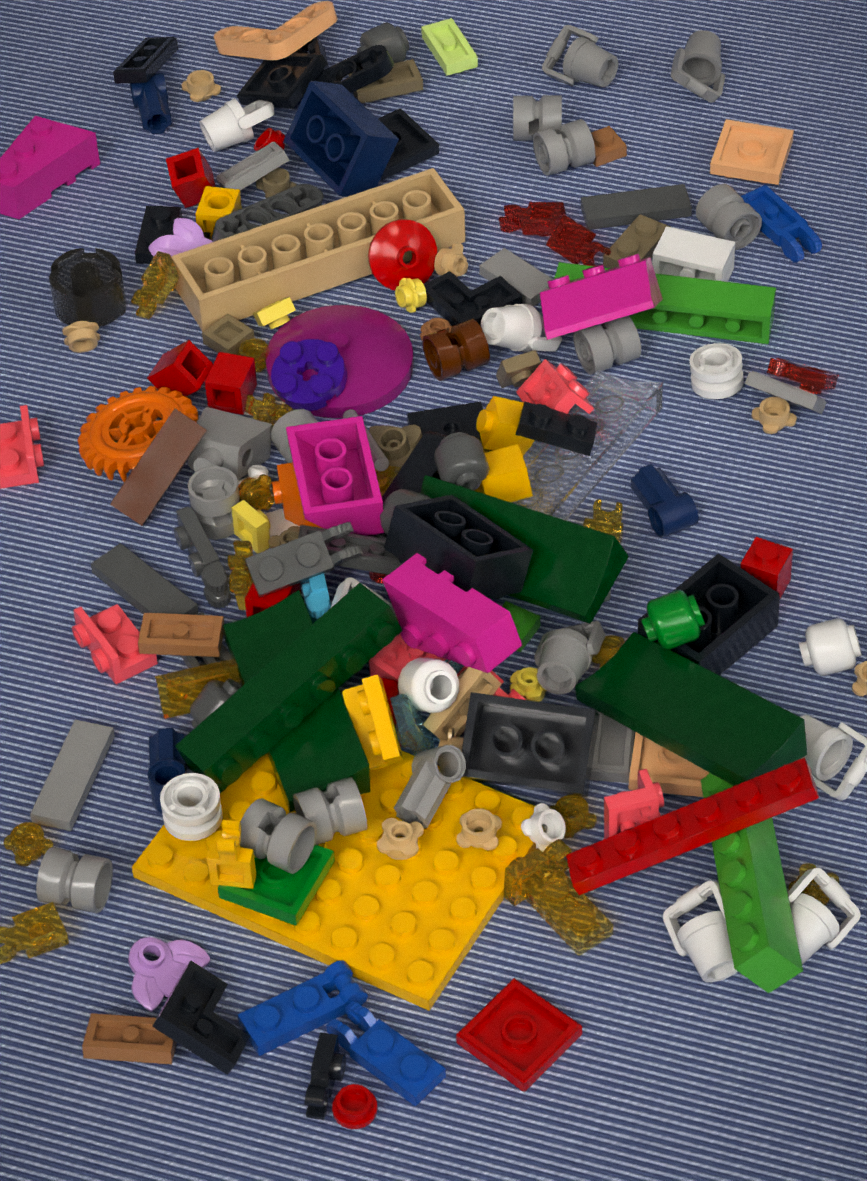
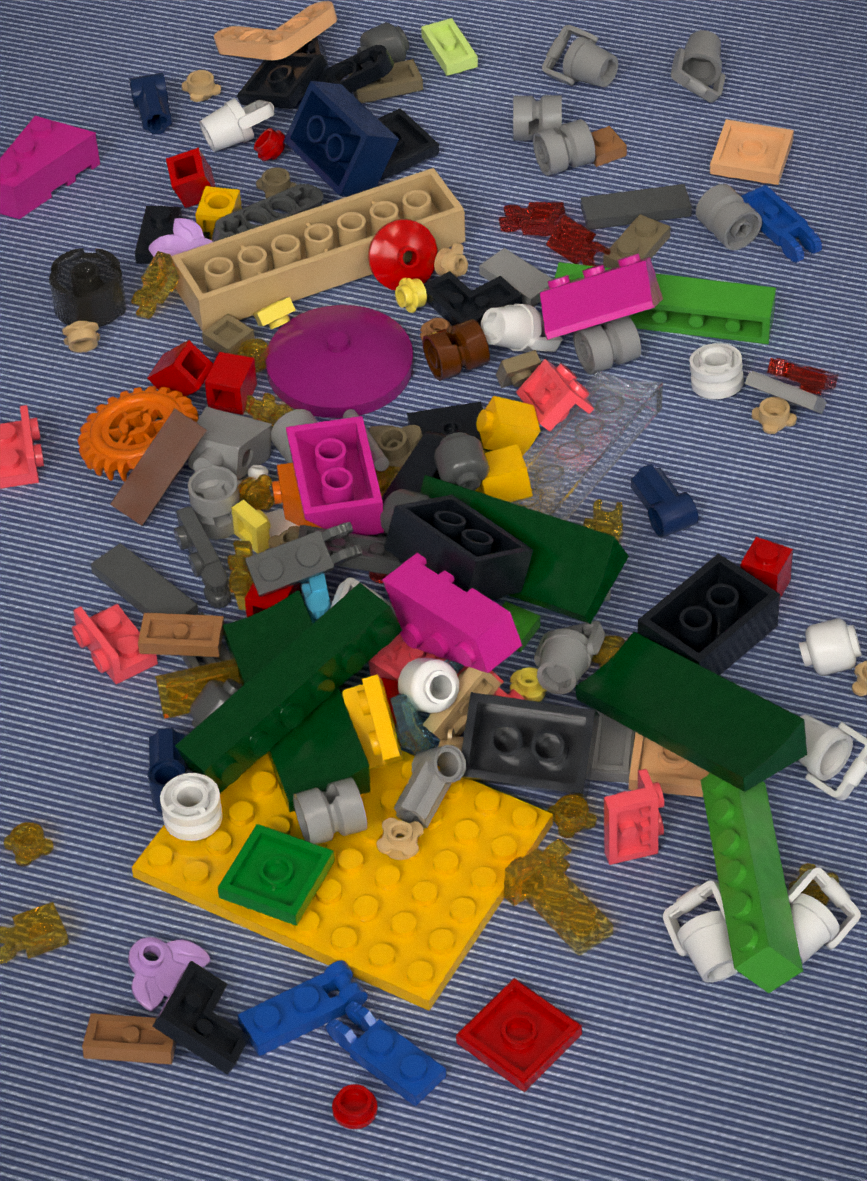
light grey tile [30,719,115,831] -> none
light grey wheel [36,847,113,913] -> none
black tile [113,37,178,84] -> none
yellow plate [207,820,257,889] -> none
light grey tile [216,142,290,190] -> none
light grey wheel [240,798,317,874] -> none
dark purple plate [271,339,347,411] -> none
black plate [304,1033,346,1120] -> none
tan plate [456,809,502,851] -> none
black plate [515,401,598,456] -> none
white plate [521,803,566,854] -> none
red plate [566,757,819,895] -> none
green head [641,590,705,650] -> none
white brick [652,226,735,282] -> none

